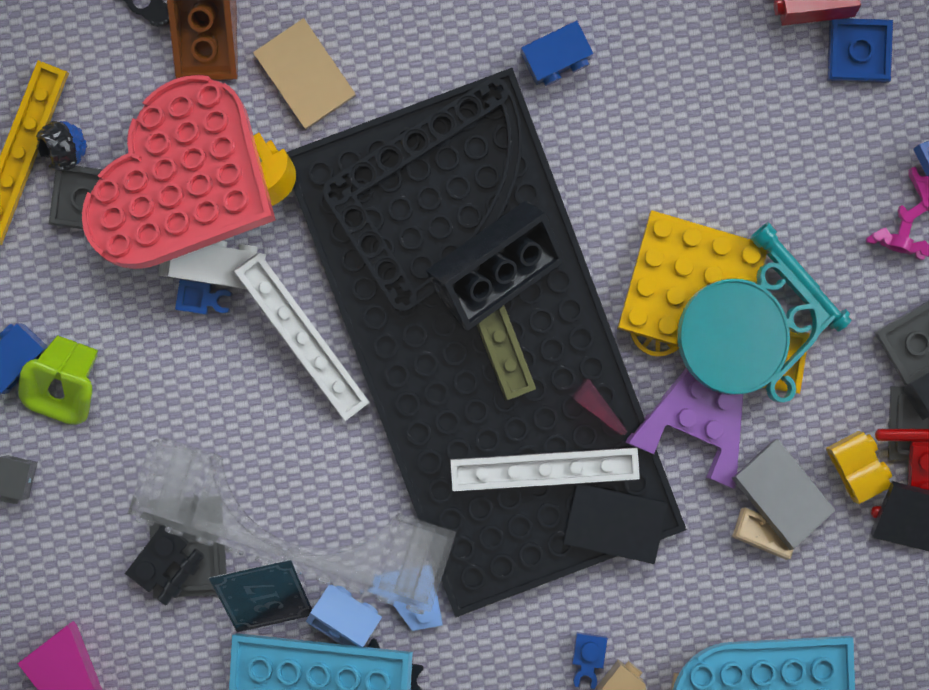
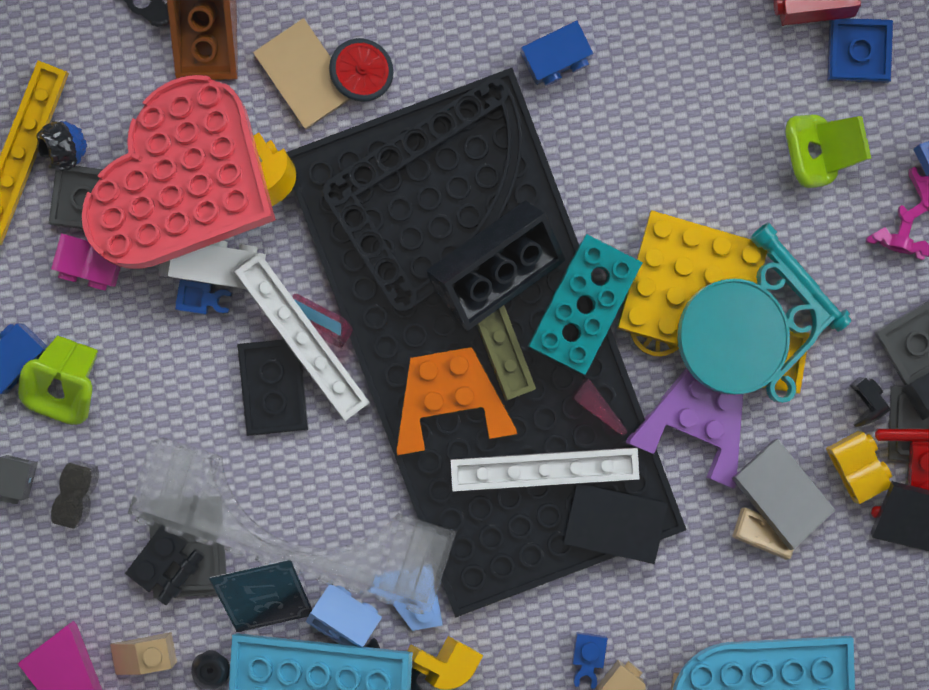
none -> dark pink brick [51,233,121,291]
none -> clear smoke brick [51,460,99,529]
none -> tan slope [110,632,177,675]
none -> black plate [191,650,230,690]
none -> black tile [237,339,309,436]
none -> clear pink slope [292,293,353,348]
none -> red wheel [329,38,394,102]
none -> orange wing [397,347,517,455]
none -> yellow brick [407,636,483,690]
none -> teal brick [528,234,643,375]
none -> lime piece [785,114,872,188]
none -> black plate [850,377,890,427]

